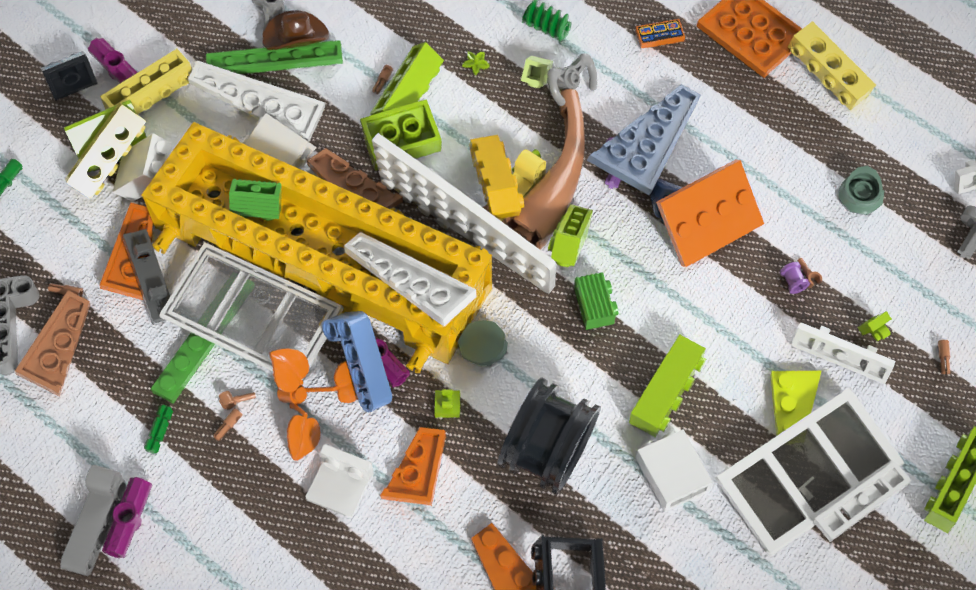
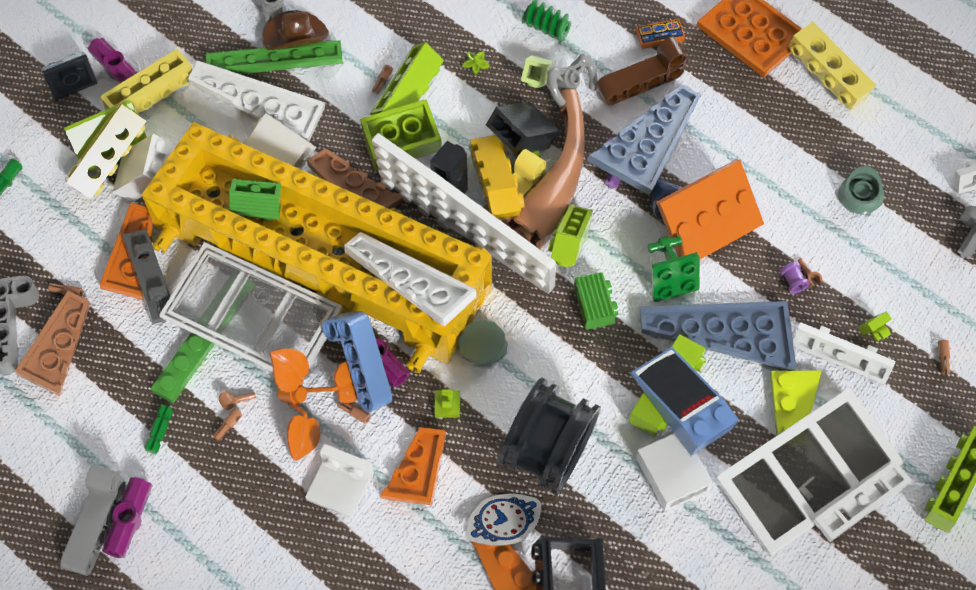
none -> nougat pin [337,401,371,424]
none -> black brick [430,140,468,194]
none -> sticker [466,494,541,546]
none -> black brick [485,101,560,155]
none -> reddish brown beam [595,37,687,105]
none -> slope [631,347,739,456]
none -> sand blue wing [639,301,797,371]
none -> green plate [647,236,700,302]

